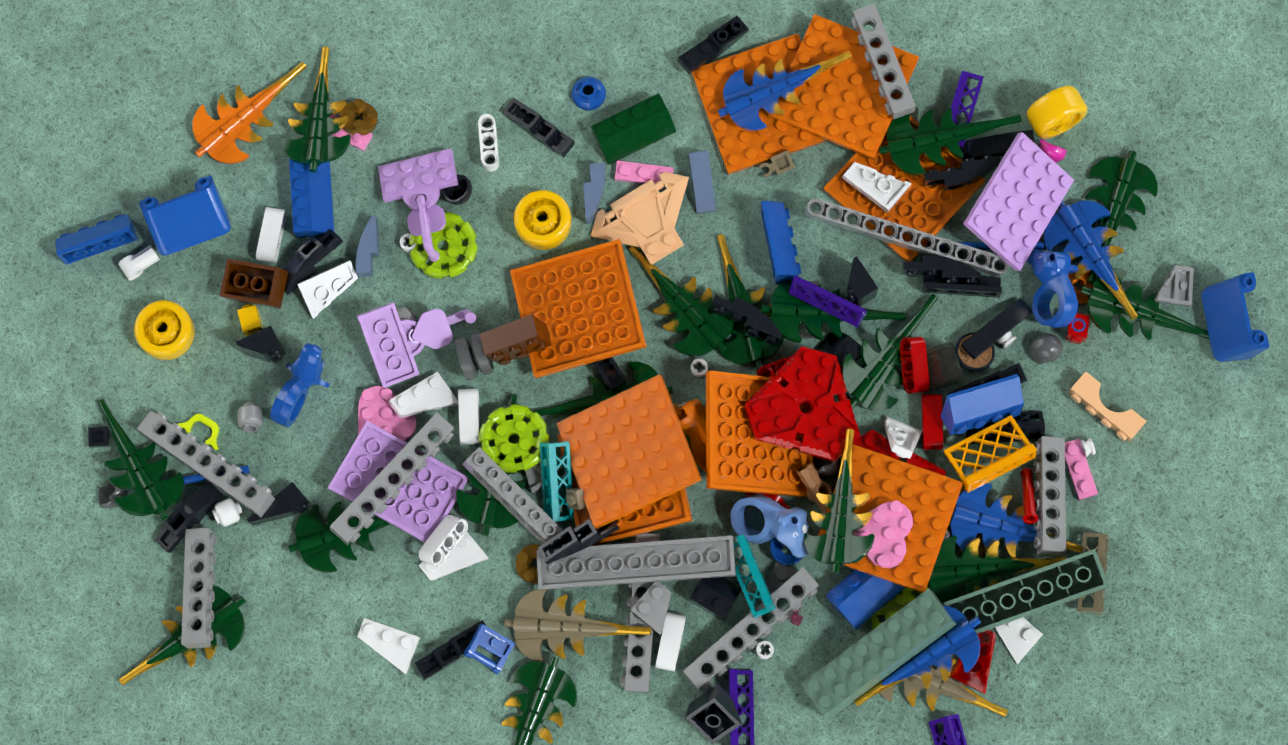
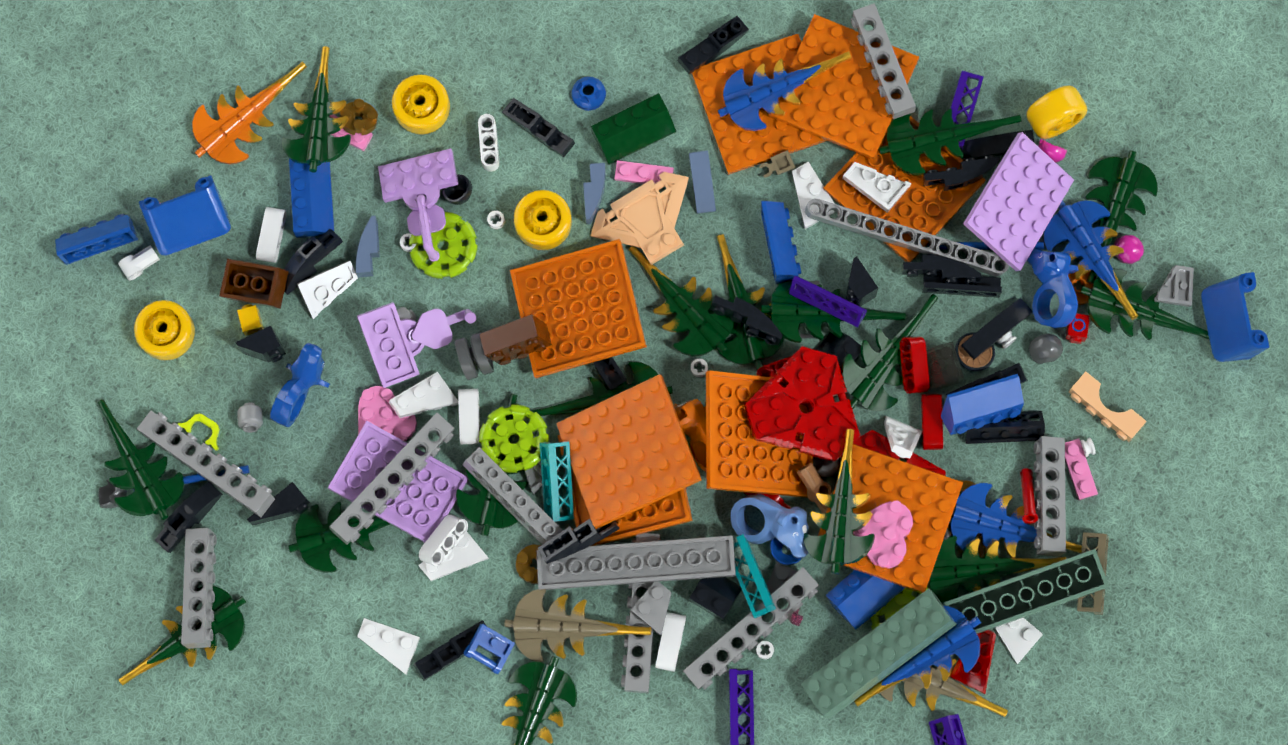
black plate [88,426,109,448] -> none
white head [212,498,242,527] -> none
dark tan plate [566,487,586,510] -> none
black slope [685,684,742,744] -> none
light orange fence [944,415,1037,493] -> none
none -> yellow wheel [392,74,450,134]
none -> white bush [487,211,505,229]
none -> white wing [792,162,836,229]
none -> dark pink hair [1113,235,1144,264]

